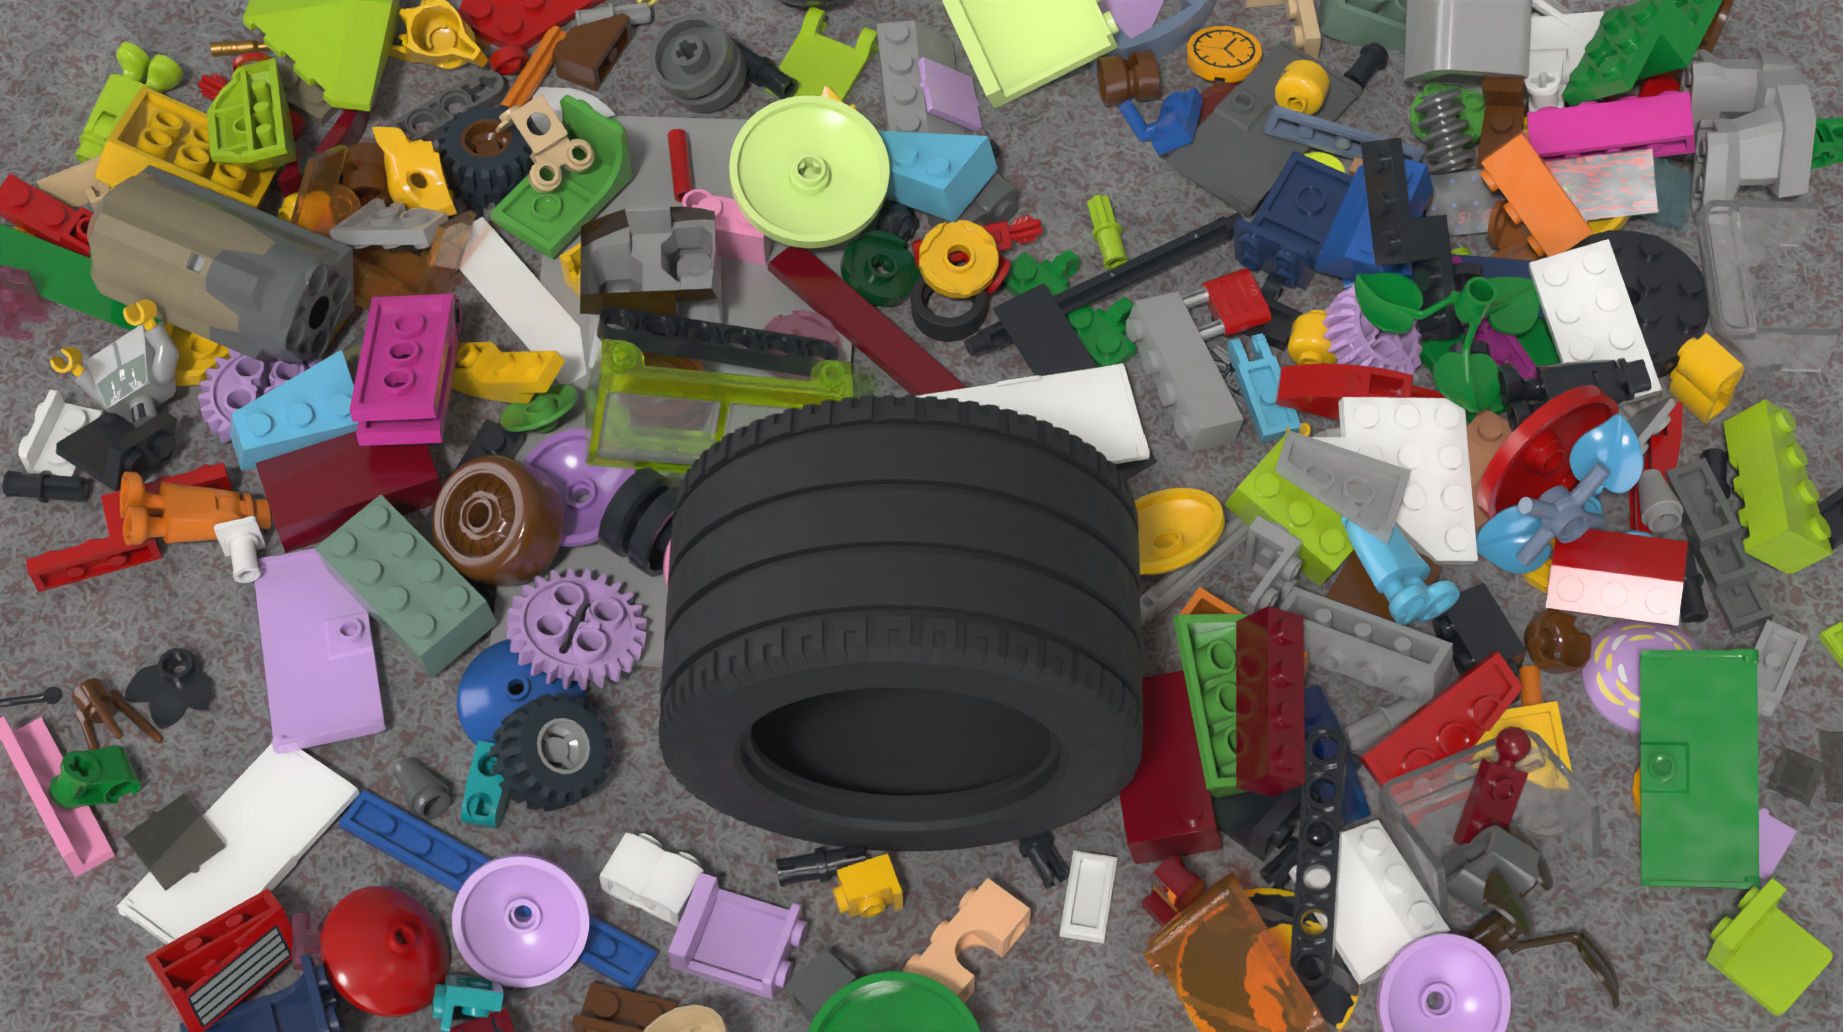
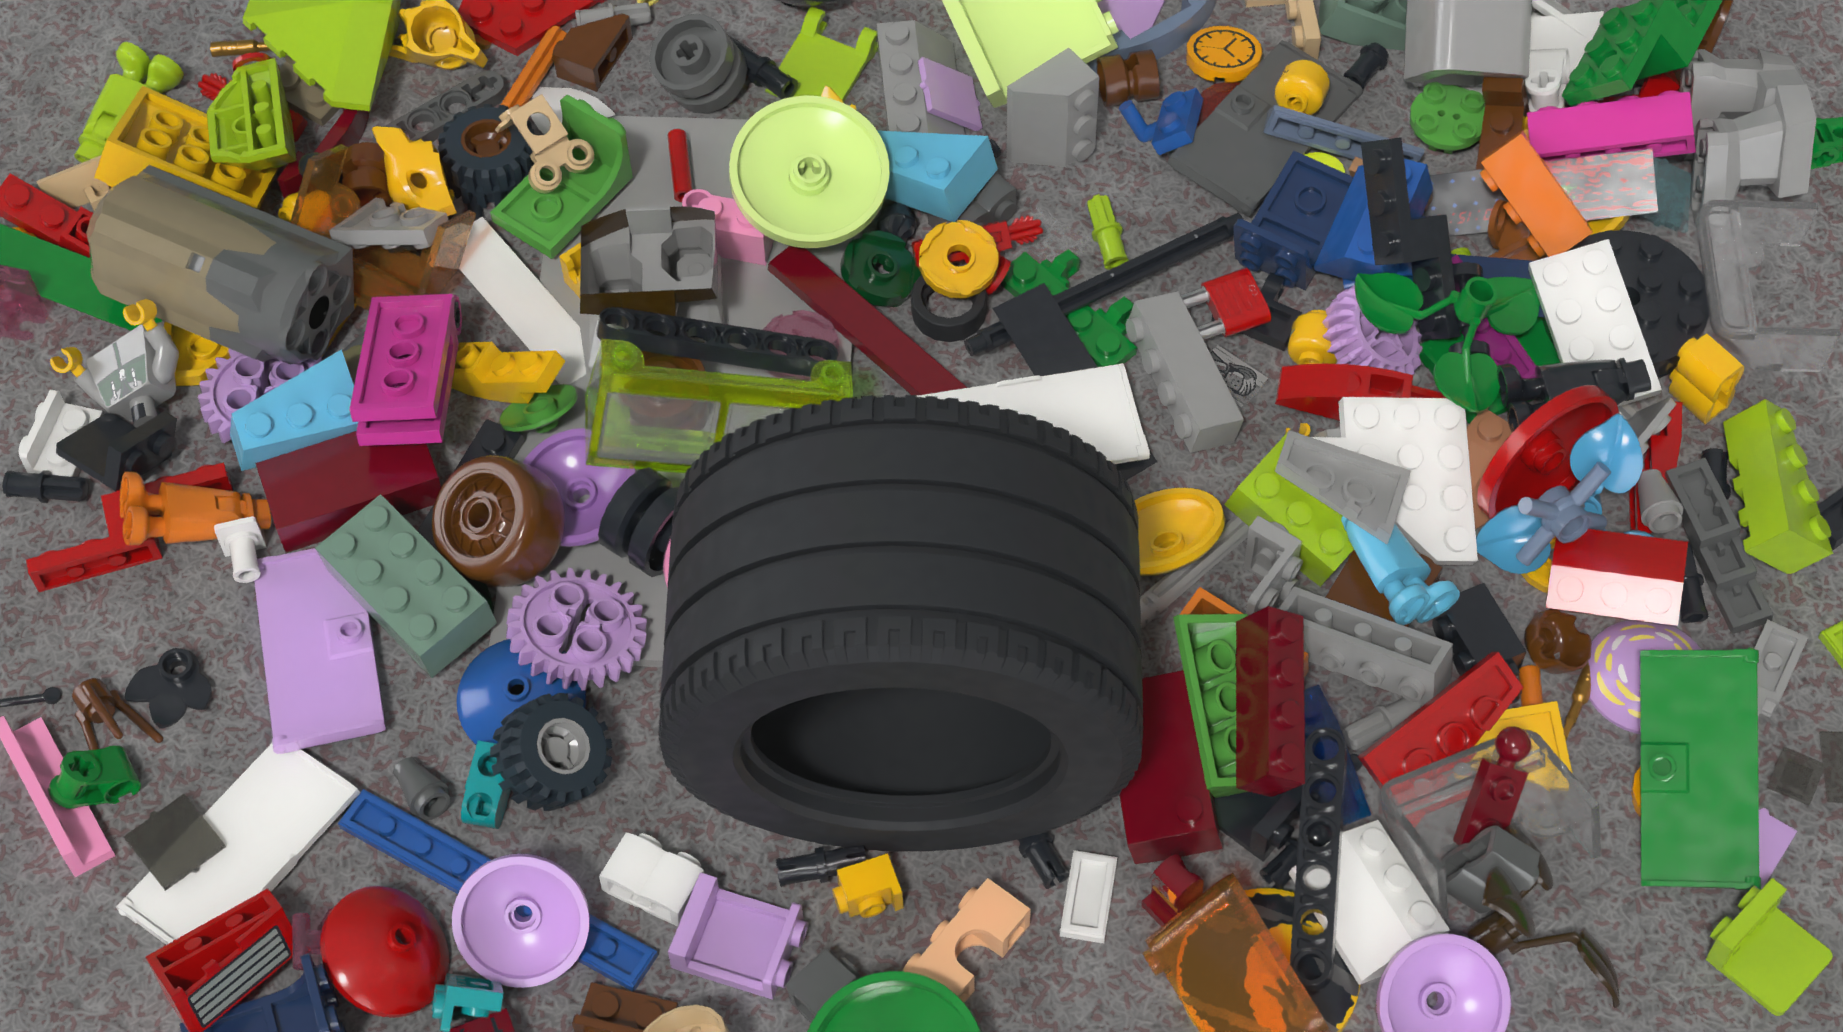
red tile [489,44,529,76] -> none
medium azure hinge [1227,333,1301,443] -> none
dark grey piece [1414,88,1476,175] -> none
none -> light grey slope [1006,48,1099,167]
none -> pearl gold piece [1563,661,1591,740]

